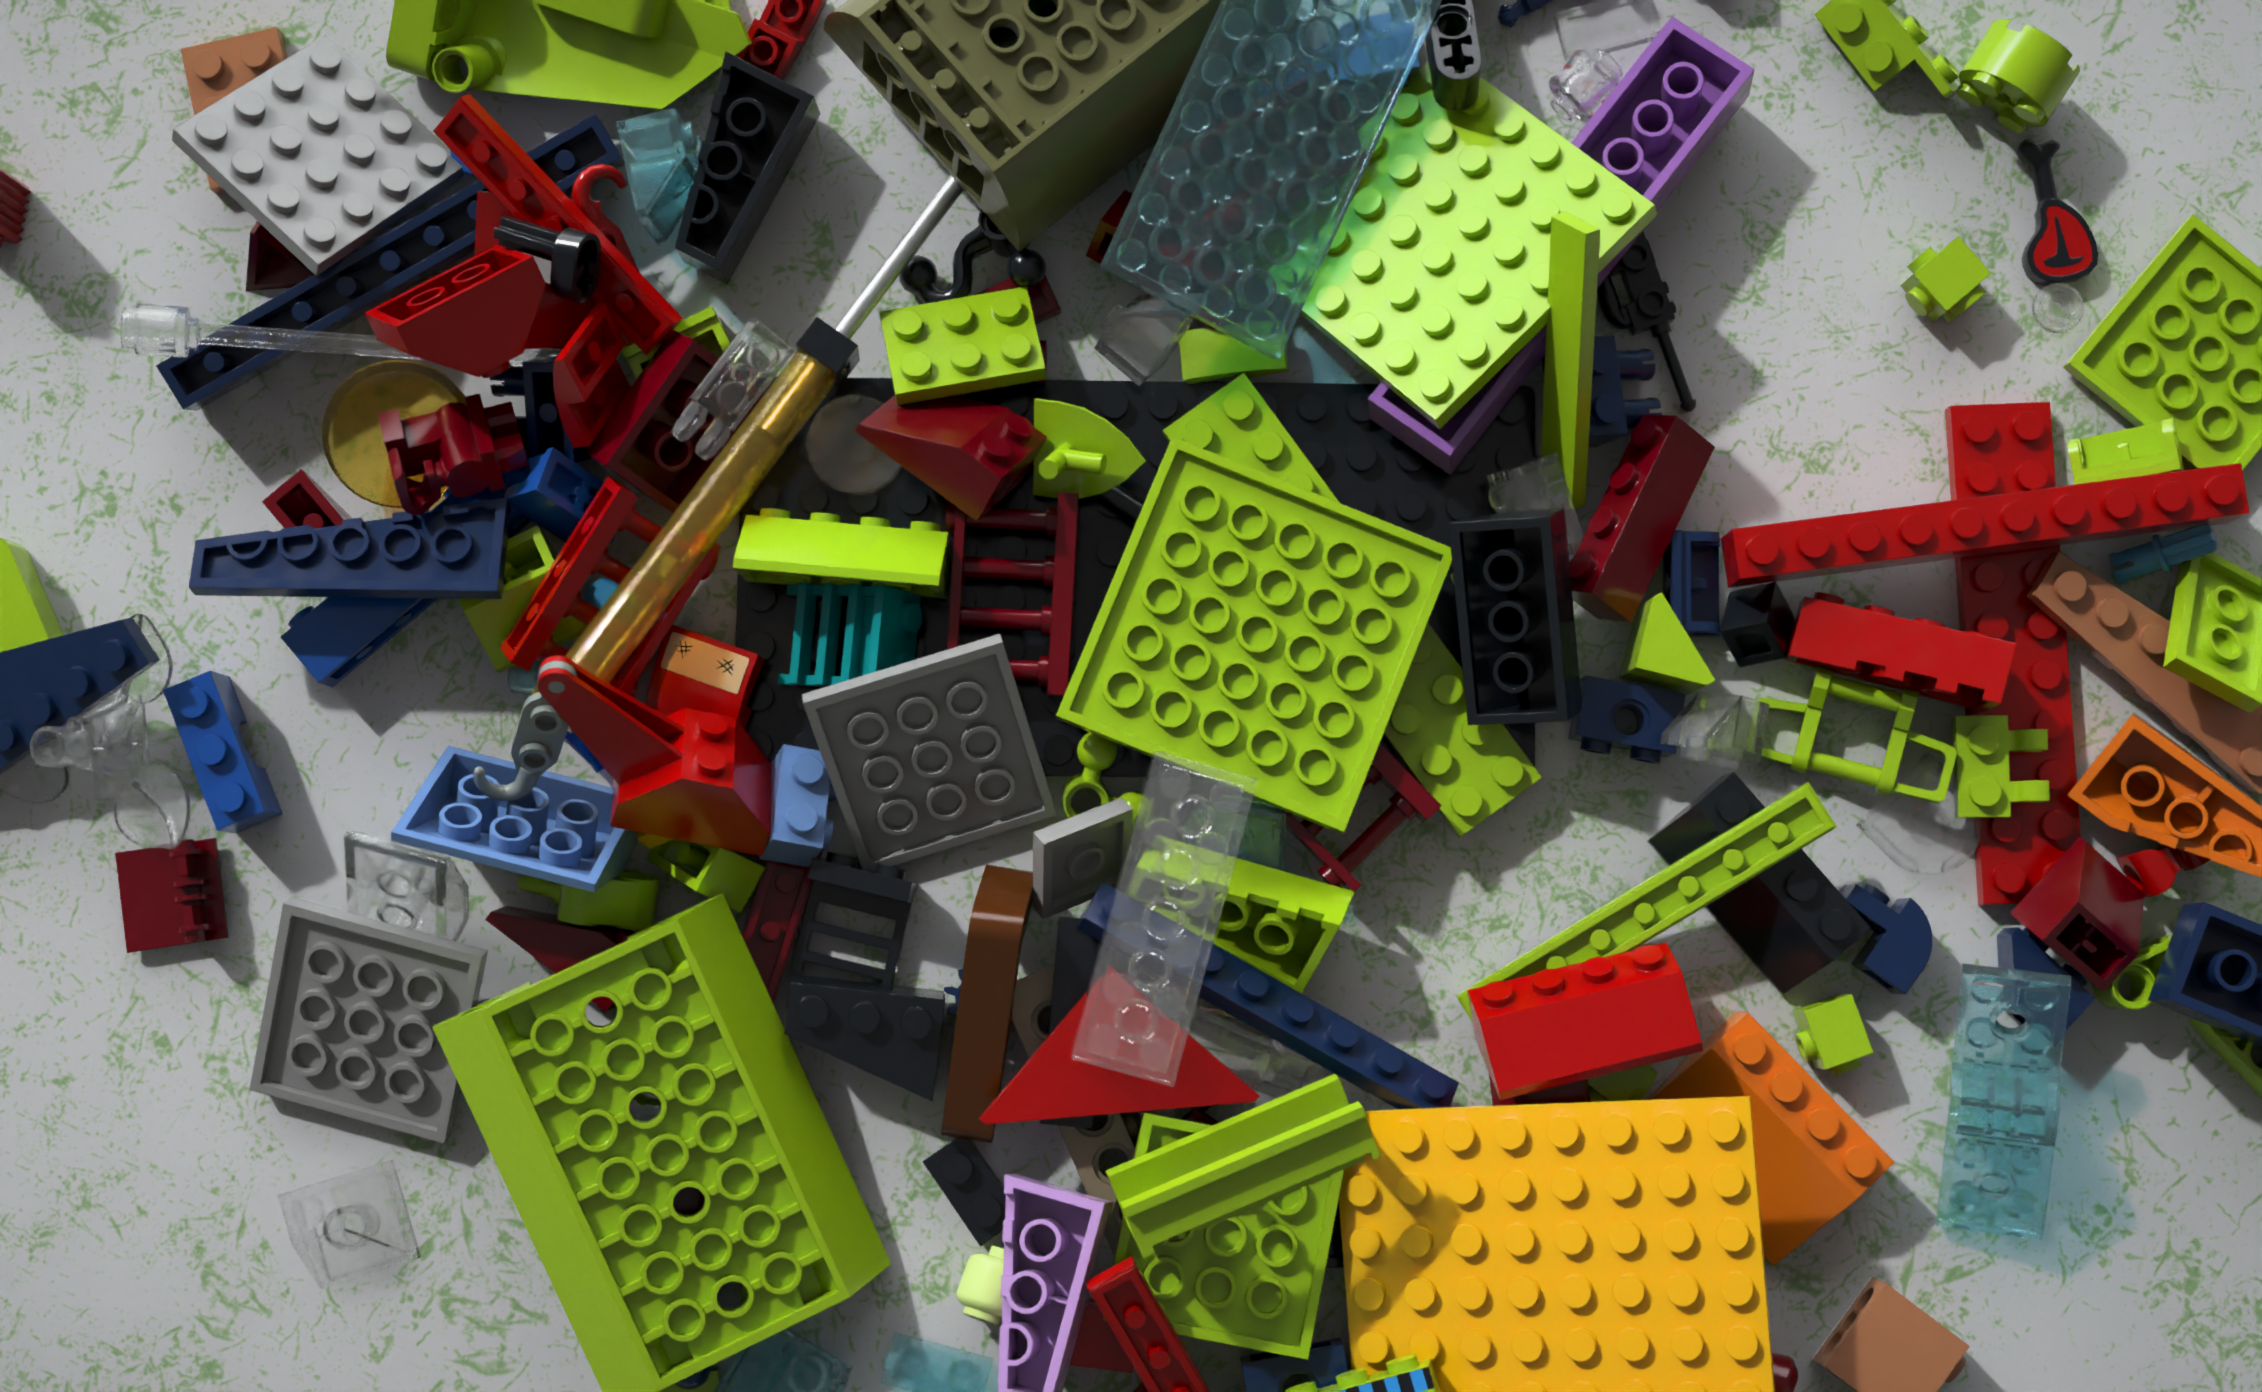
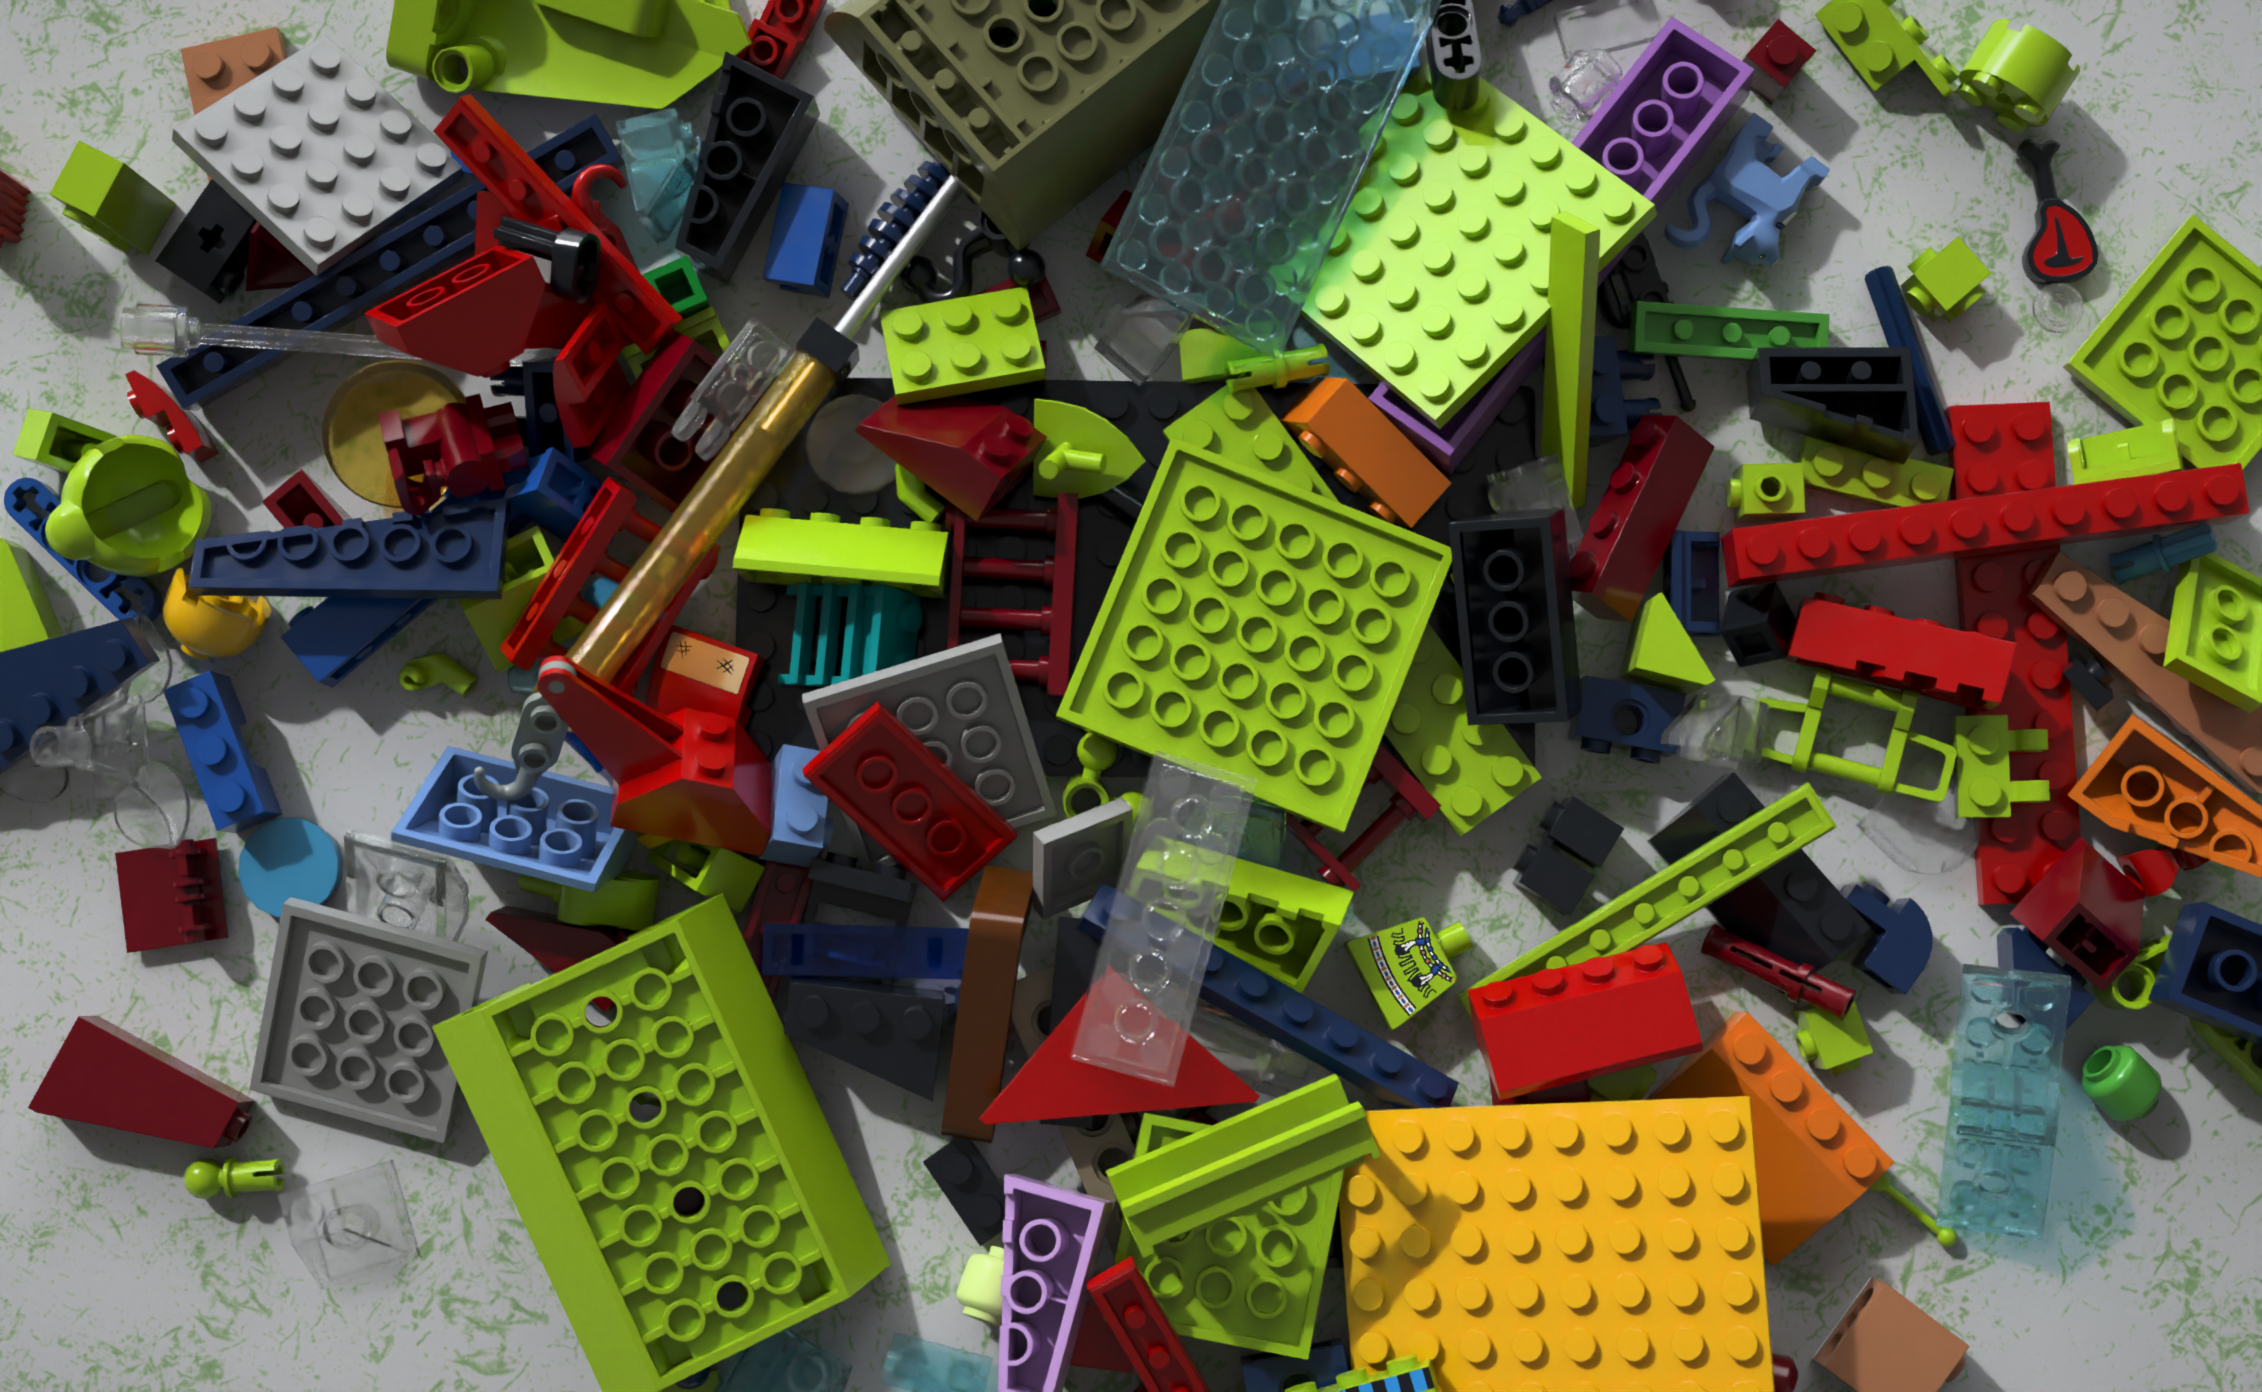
none -> blue beam [4,477,163,626]
none -> lime slope [12,408,119,475]
none -> dark red slope [28,1015,255,1149]
none -> lime piece [45,434,212,577]
none -> lime brick [49,140,176,255]
none -> red slope [125,370,219,463]
none -> black brick [155,179,257,304]
none -> yellow cylinder [162,567,272,660]
none -> lime pin [183,1157,285,1199]
none -> dark azure tile [238,818,343,917]
none -> lime arm [398,652,479,697]
none -> green brick [642,255,710,320]
none -> blue hinge [762,182,849,299]
none -> clear blue slope [762,923,969,980]
none -> red tile [802,701,1018,902]
none -> dark blue piece [840,160,951,301]
none -> lime arm [895,463,946,523]
none -> lime pin [1224,343,1330,394]
none -> orange wedge [1279,377,1452,528]
none -> lime torso [1343,917,1473,1030]
none -> black piece [1512,796,1624,916]
none -> bright green plate [1629,301,1830,362]
none -> medium blue animal [1664,112,1830,268]
none -> dark red pin [1701,924,1856,1021]
none -> lime brick [1725,463,1805,521]
none -> dark red brick [1743,19,1817,105]
none -> black wedge [1747,347,1919,464]
none -> lime plate [1798,435,1954,508]
none -> dark blue axle [1864,266,1956,456]
none -> lime hinge [1870,1173,1957,1247]
none -> black plate [2063,652,2114,711]
none -> bright green head [2082,1045,2162,1122]

